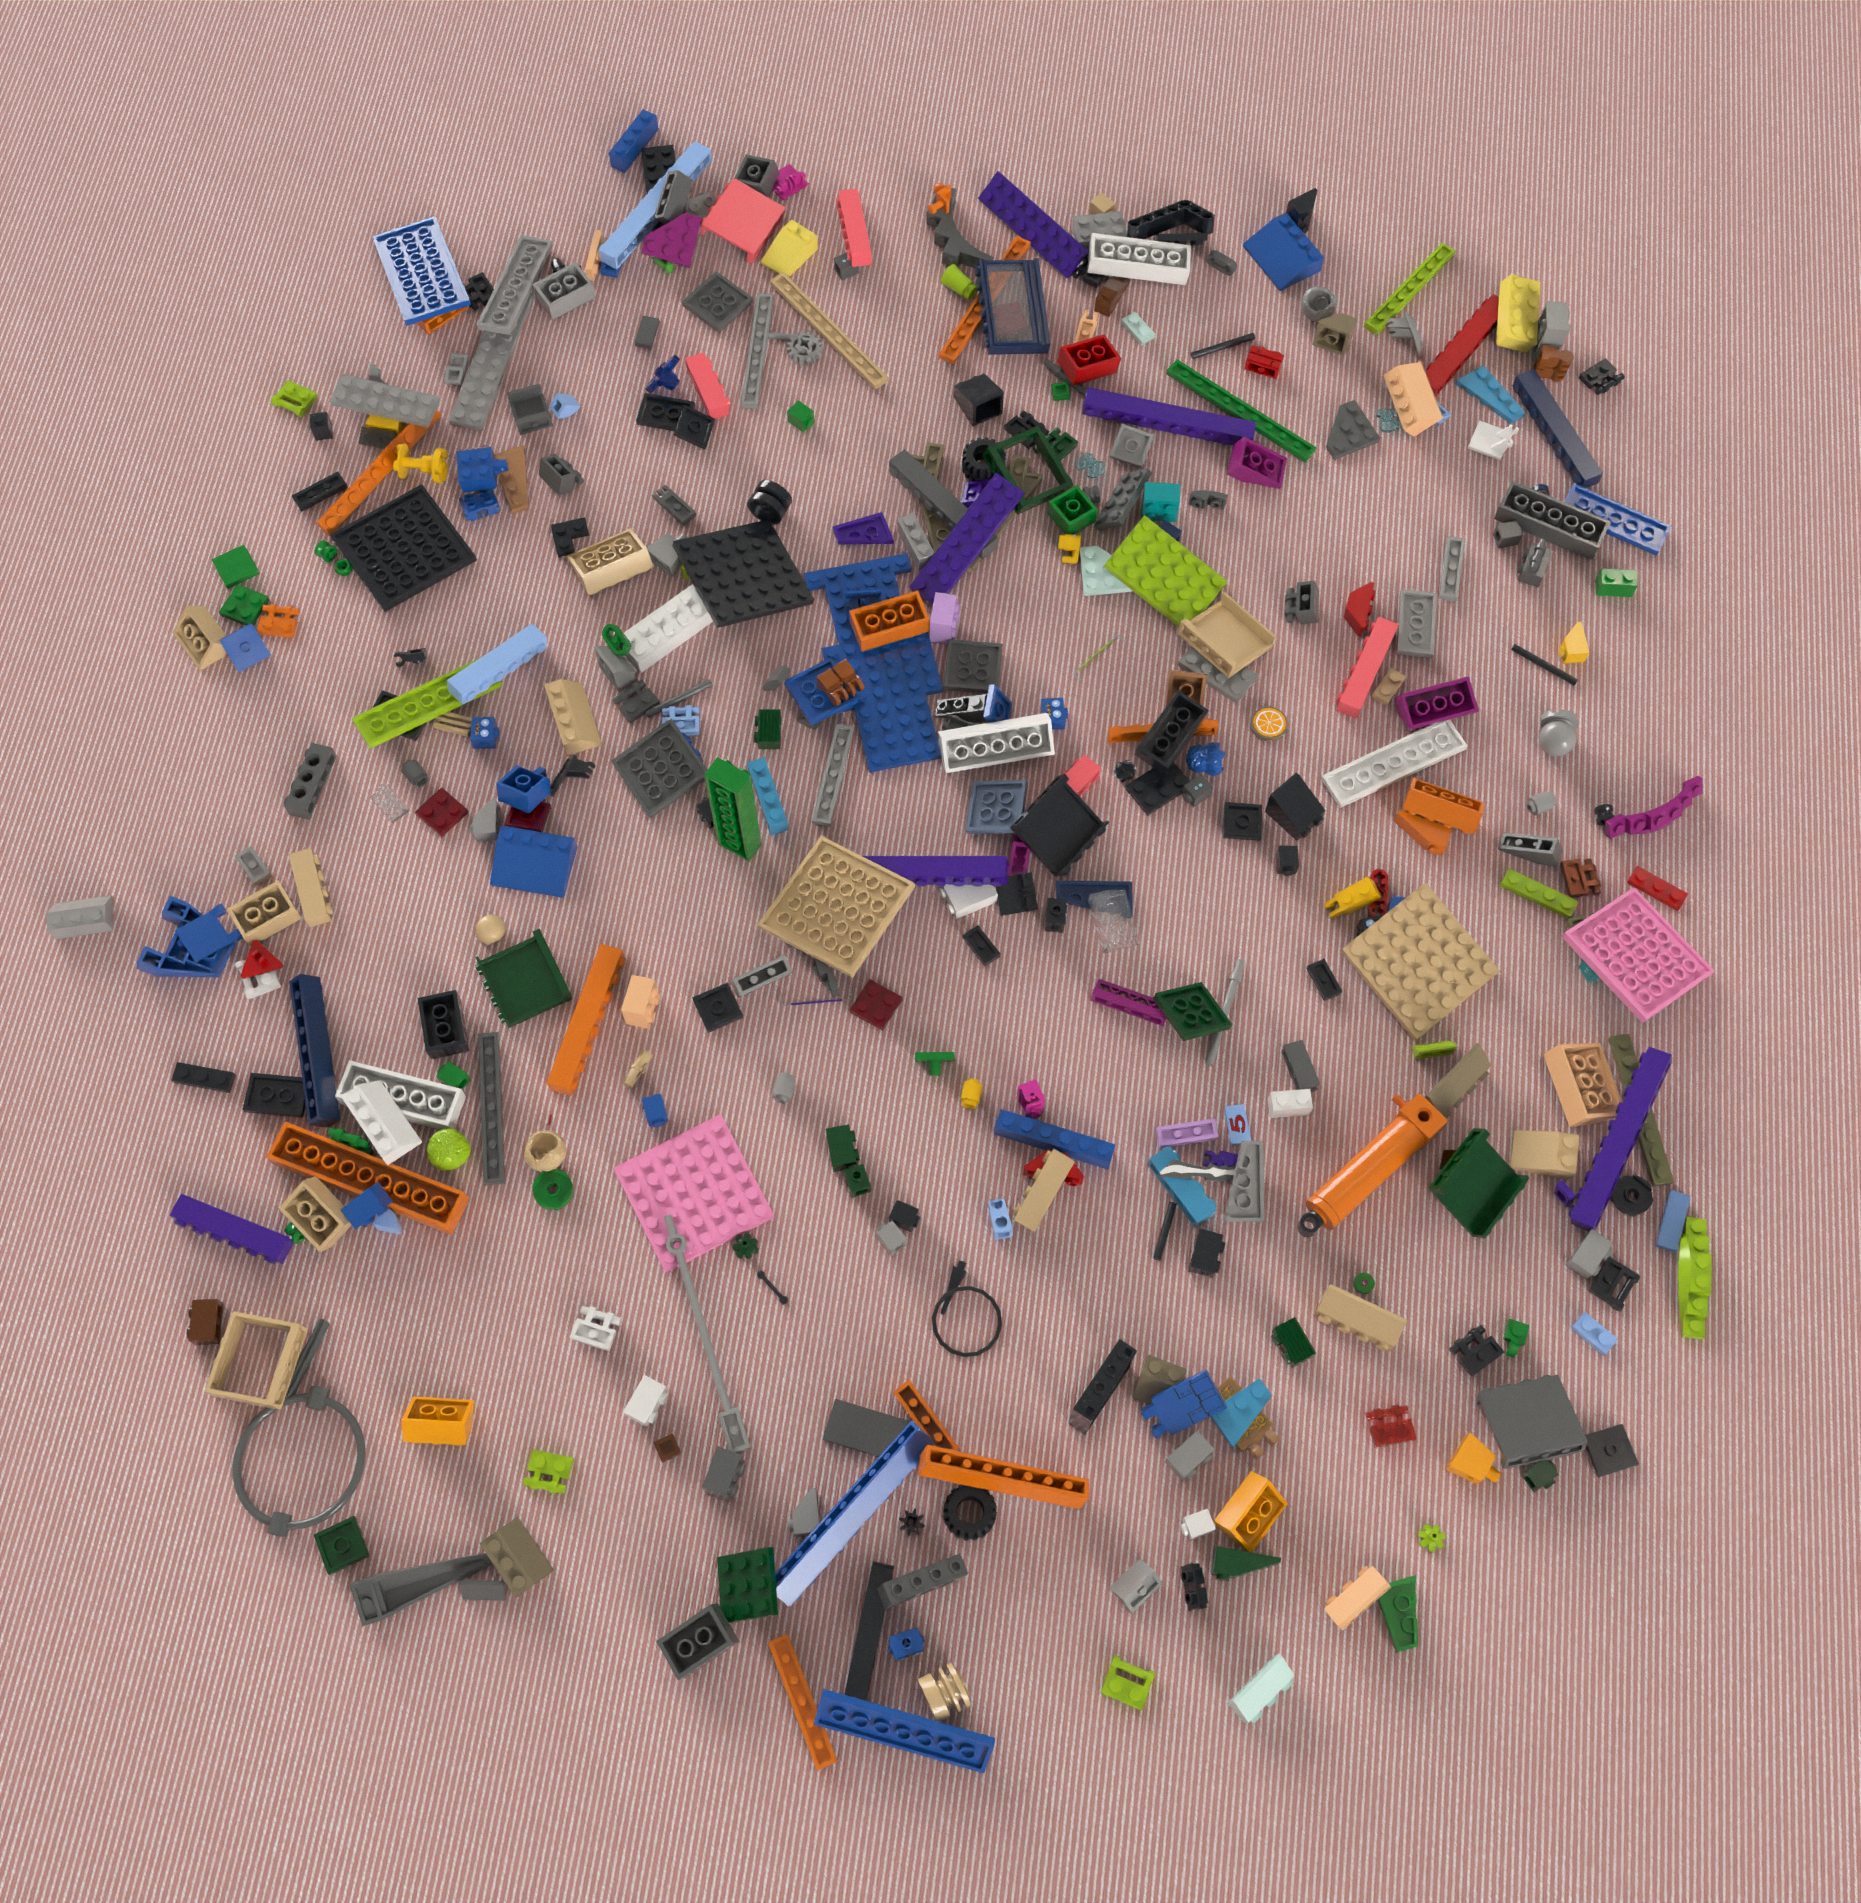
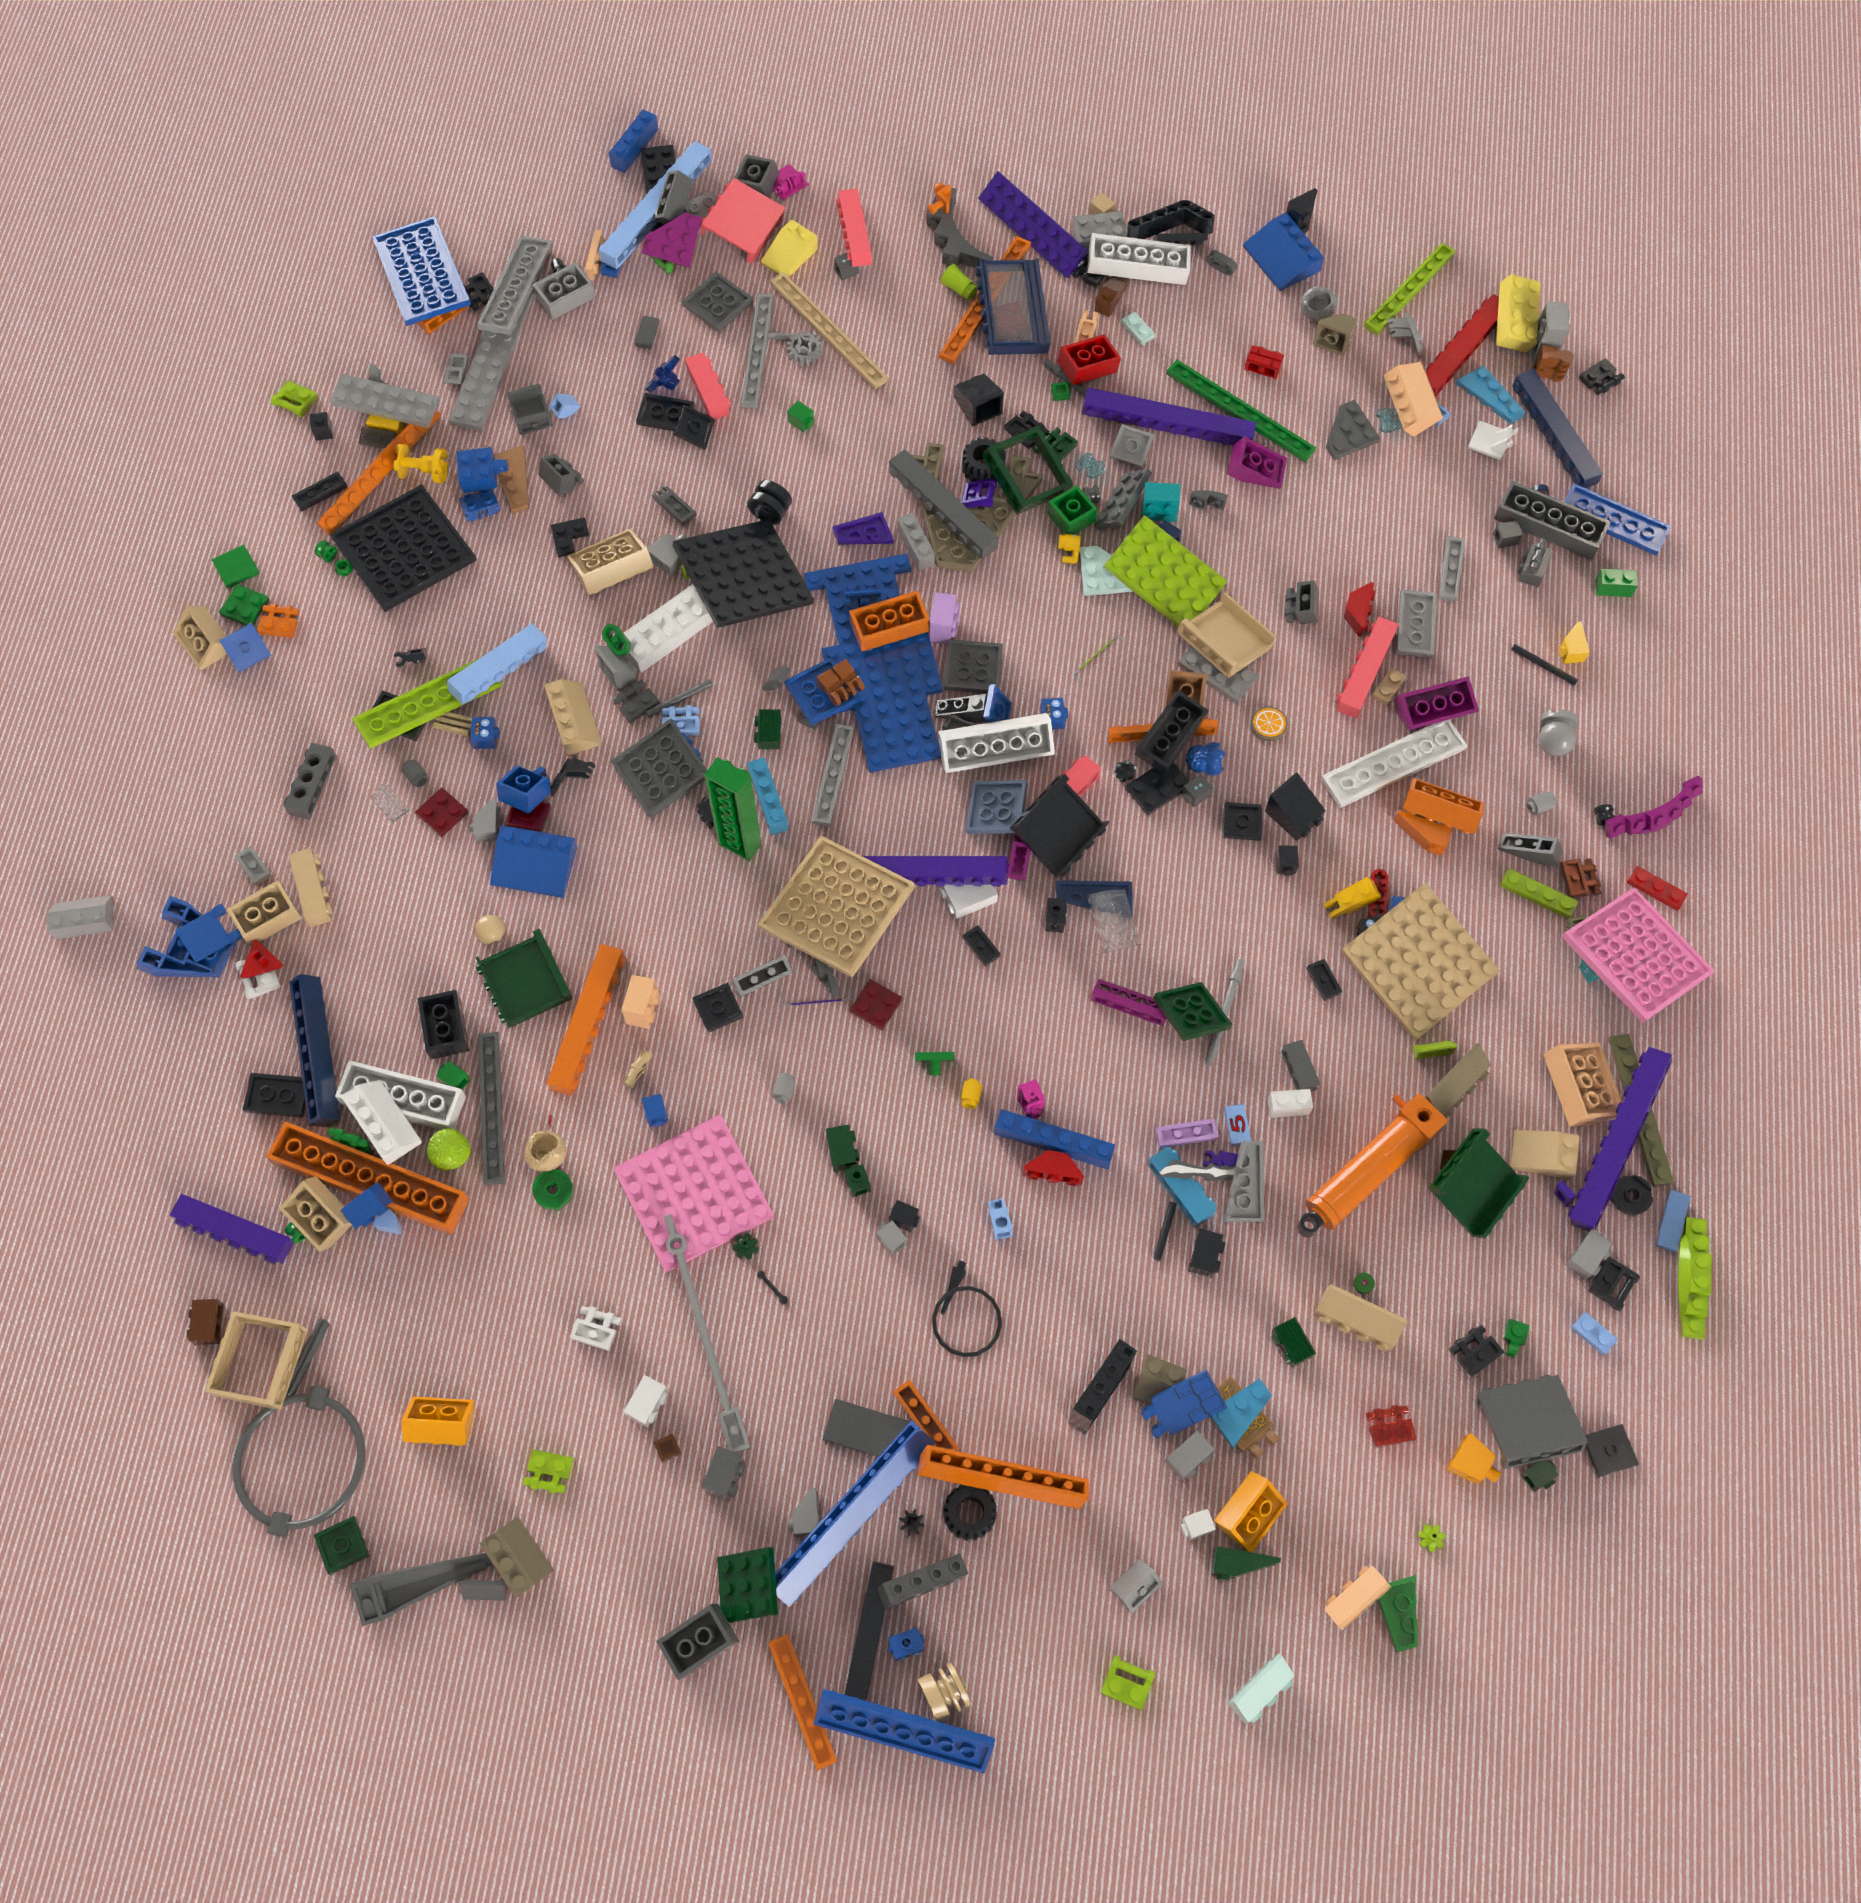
black plate [171,1062,236,1093] -> none
dark purple plate [909,473,1024,605] -> none
black hinge [996,872,1038,916] -> none
tan brick [1012,1148,1075,1232] -> none
black hinge [1181,1563,1209,1611] -> none
black bar [1191,333,1255,359] -> none

